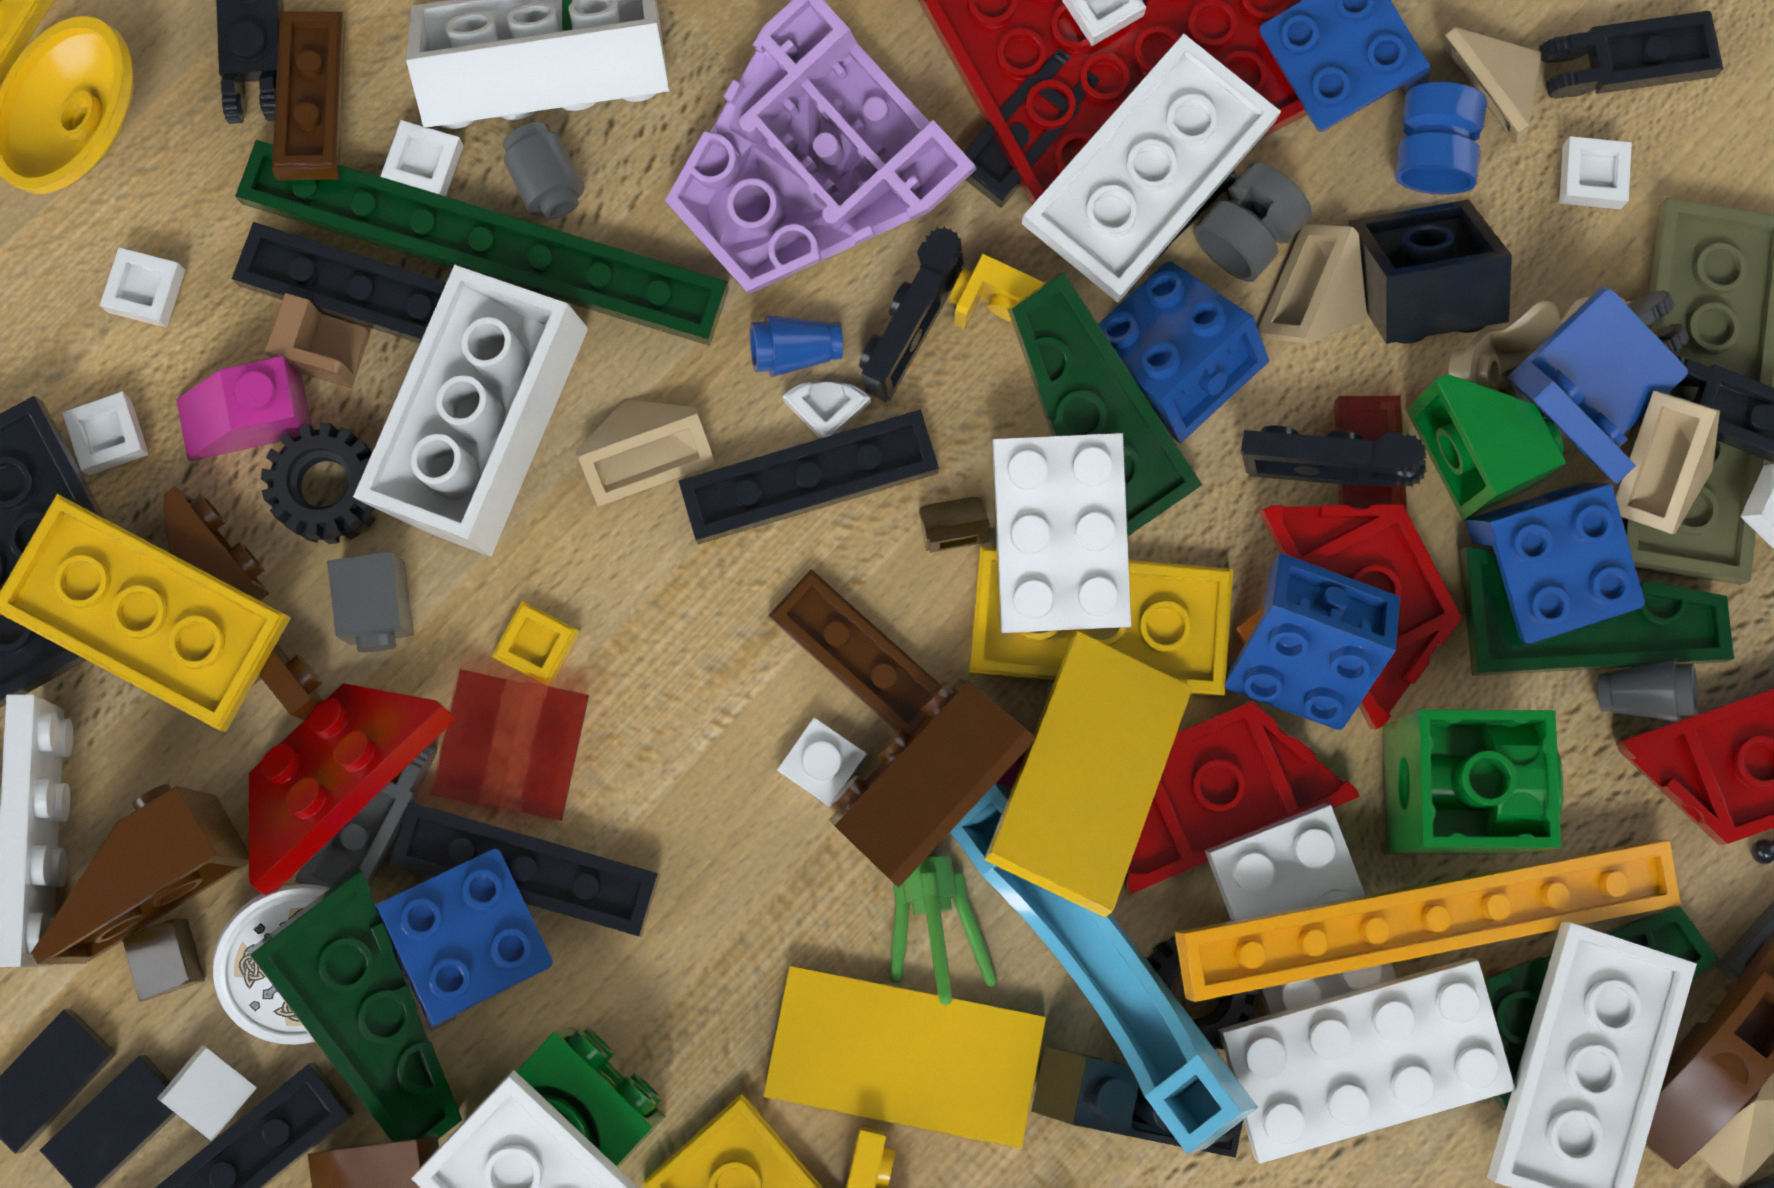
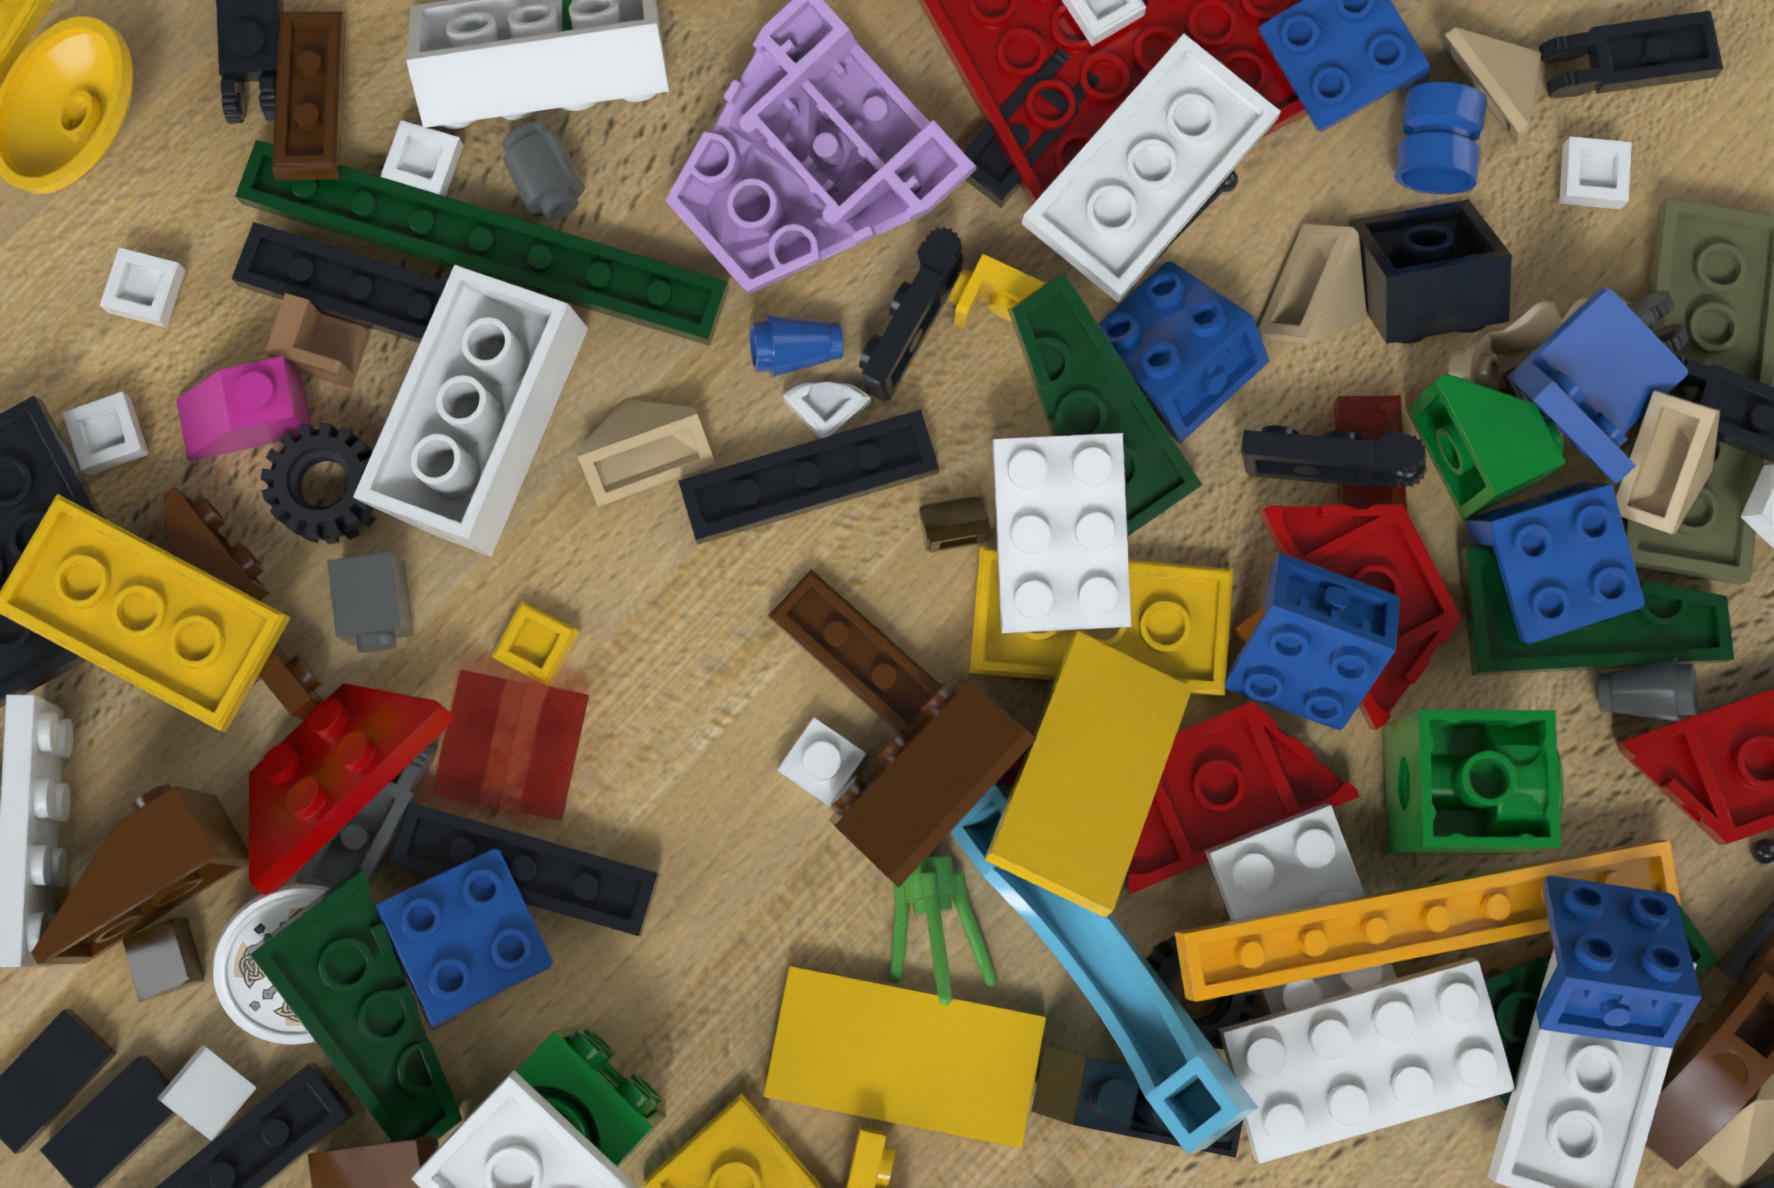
dark grey wheel [1193,162,1312,282] -> none
none -> blue bracket [1536,876,1702,1049]

